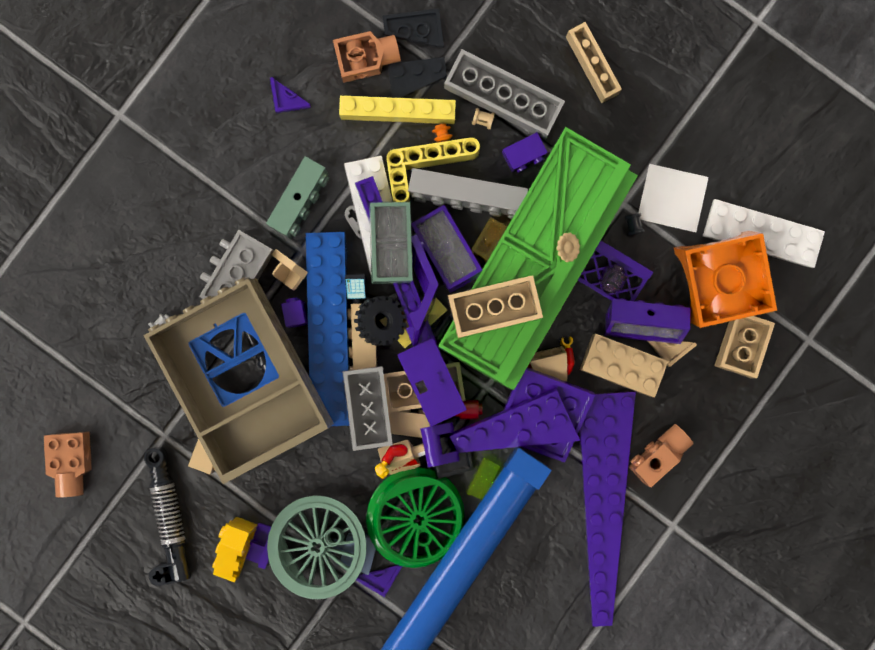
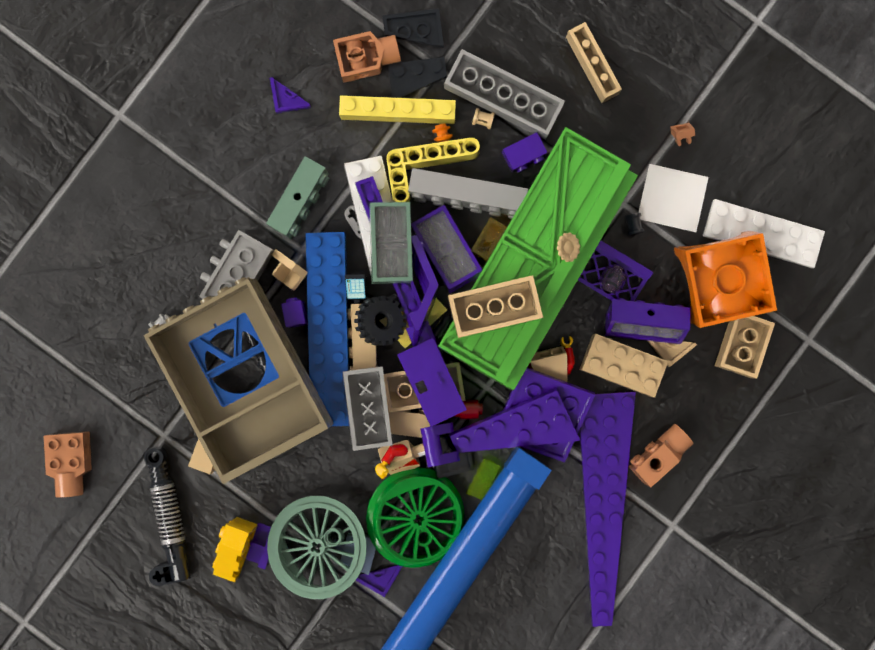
none -> nougat tile [670,123,695,146]

